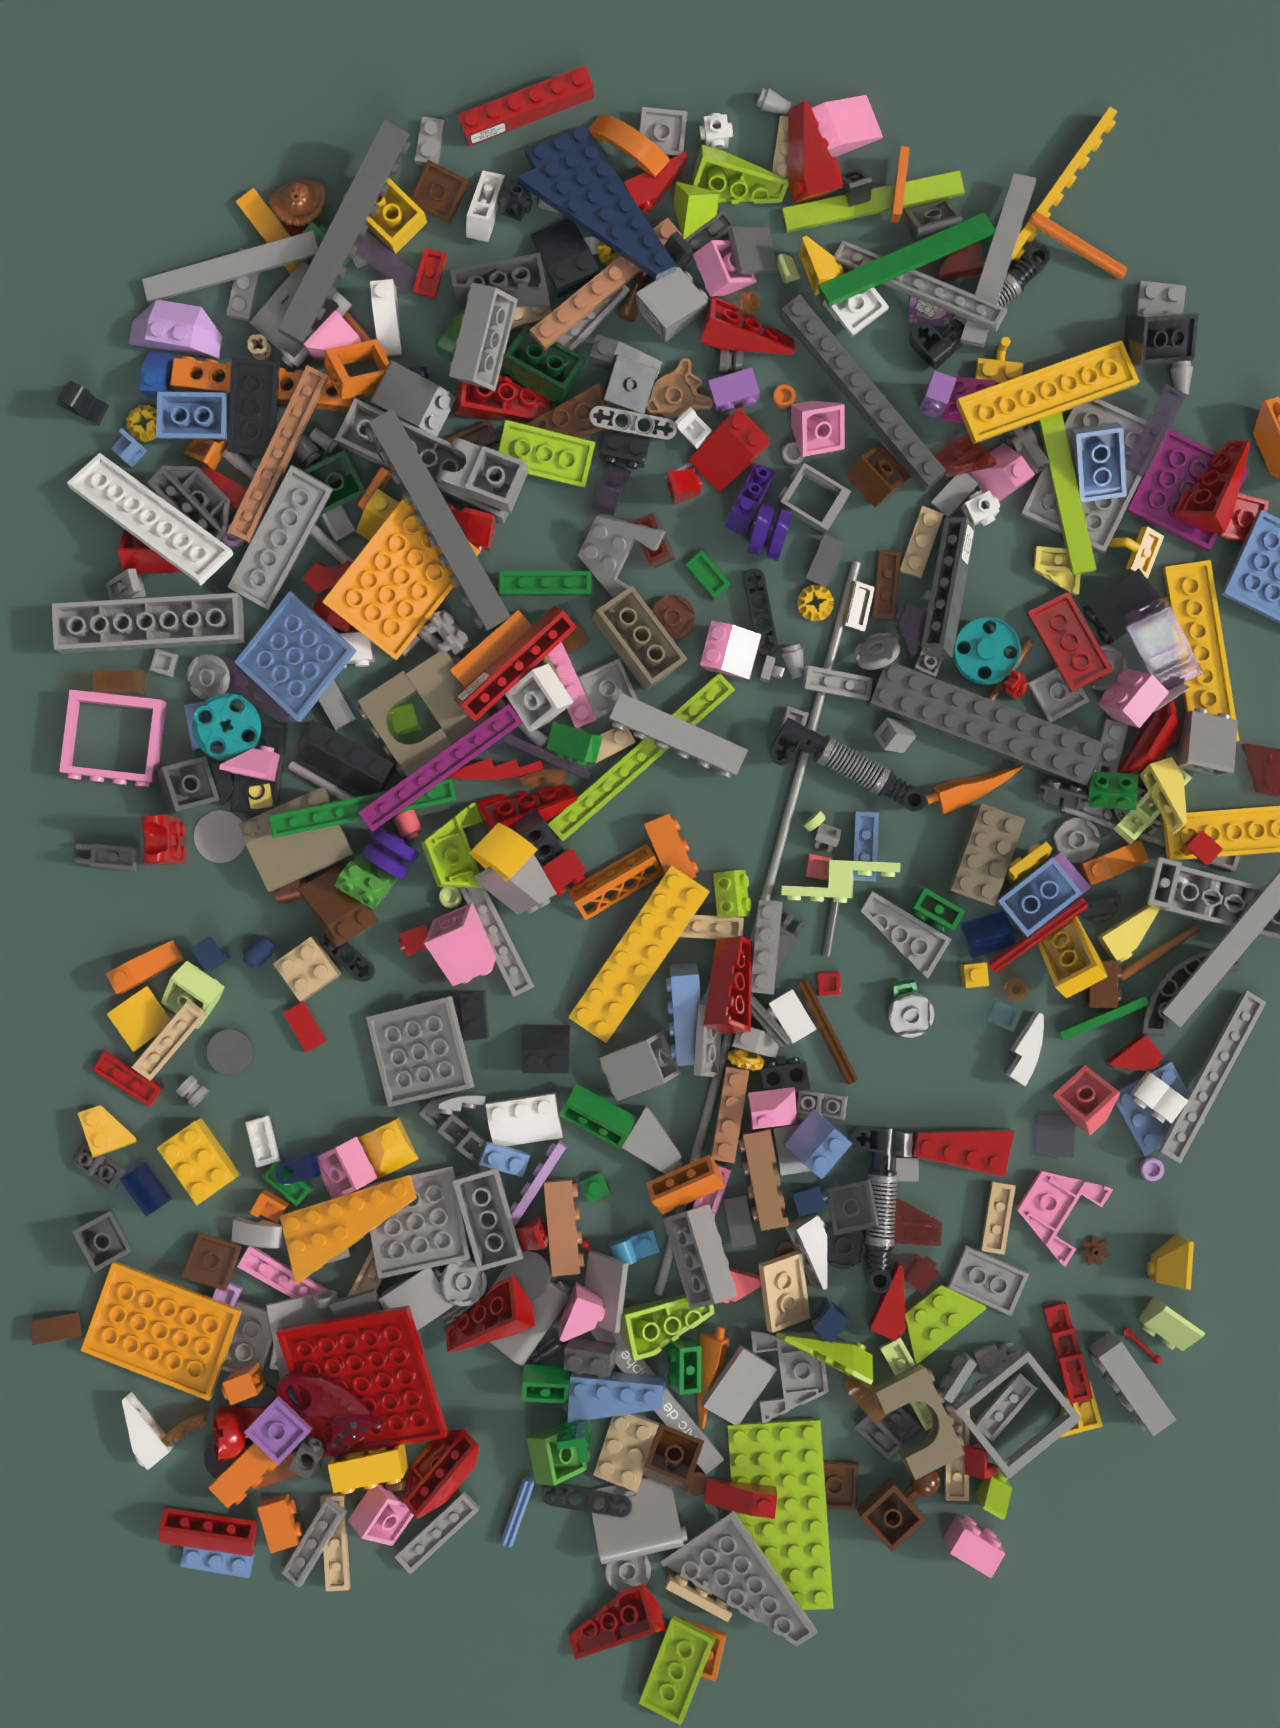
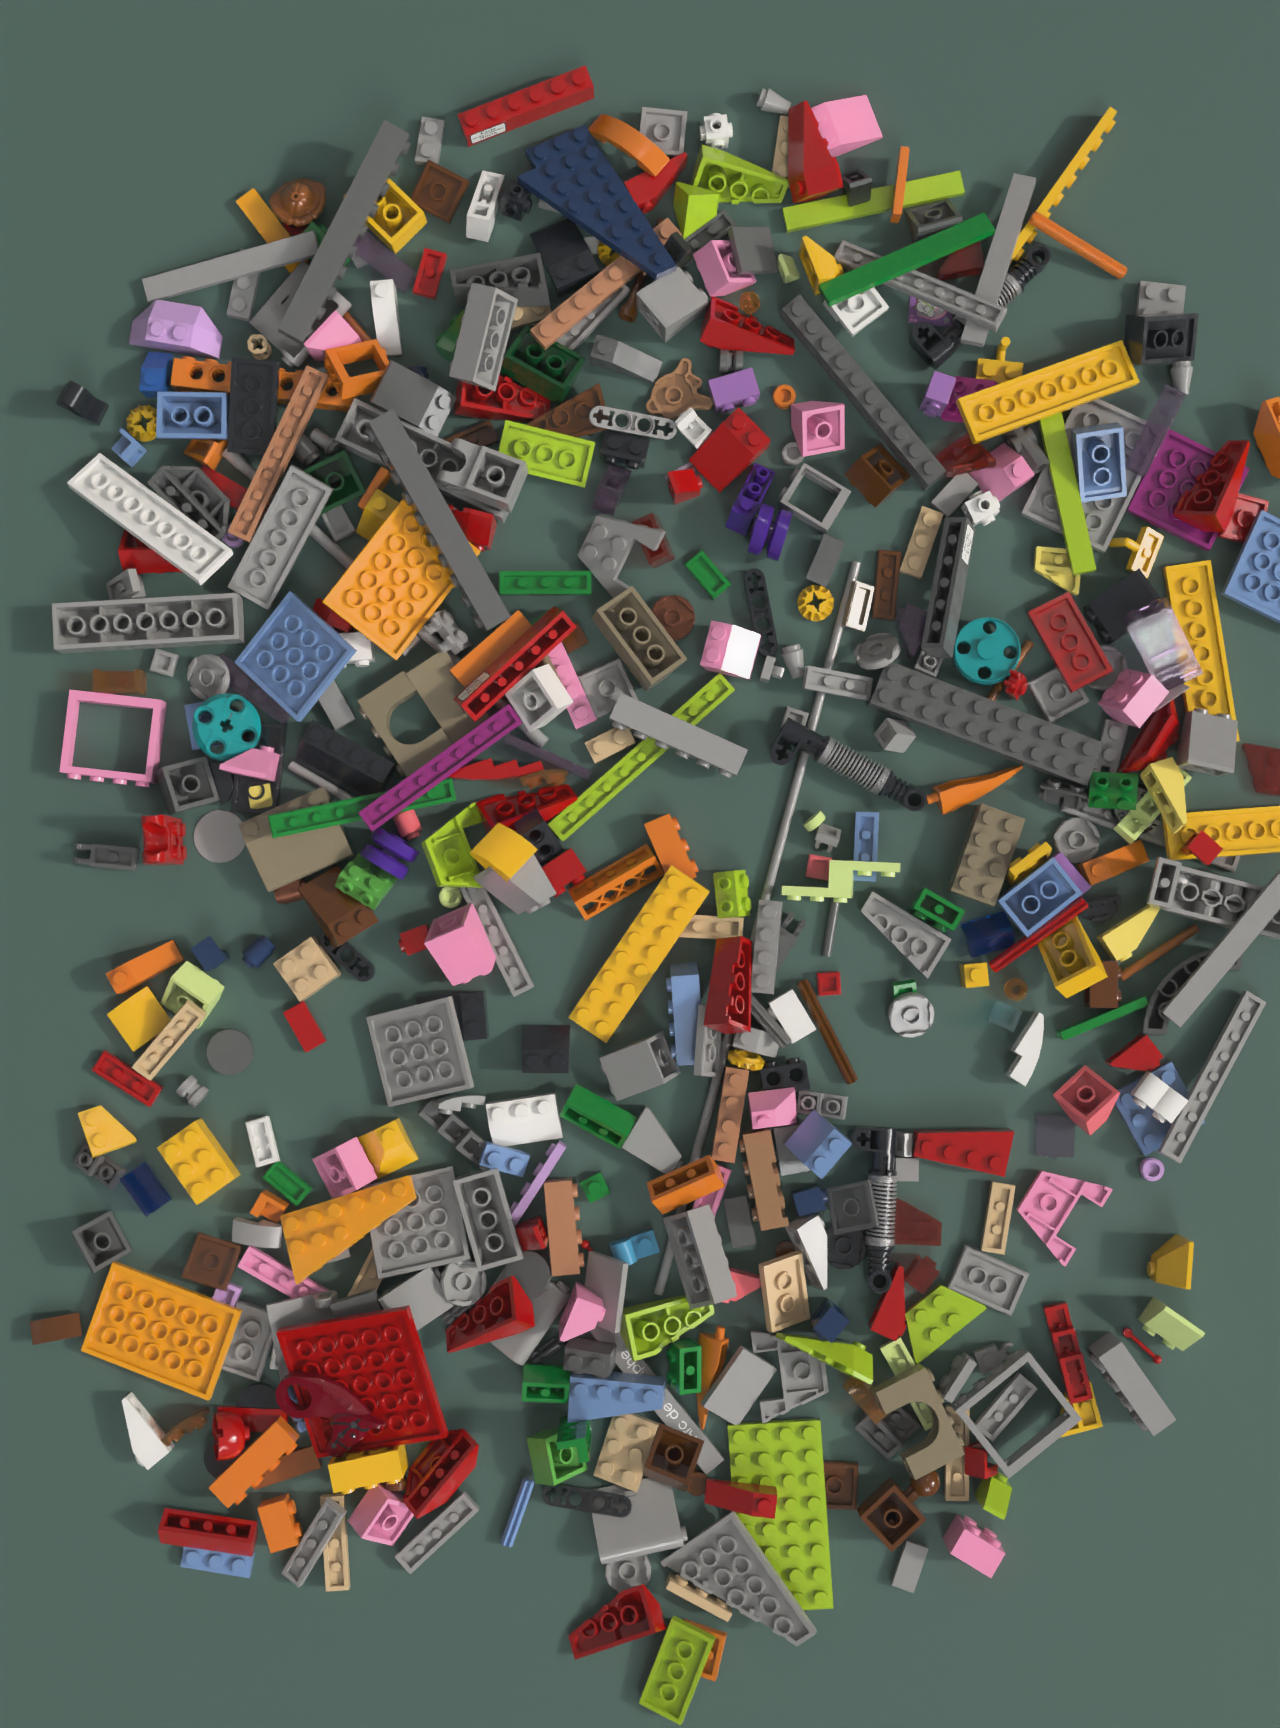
orange brick [222,1362,267,1405] -> none
medium lavender plate [244,1396,312,1465] -> none
clear blue piece [275,1152,322,1185] -> none
dark grey brick [288,1436,326,1480] -> none
red tile [302,561,352,595] -> none
clear neon green panel [389,703,421,735] -> none
green brick [546,722,603,765] -> none
plate [601,354,658,414] -> none
reddish brown plant [1079,1236,1110,1266] -> none
none -> light grey tile [891,1539,929,1593]

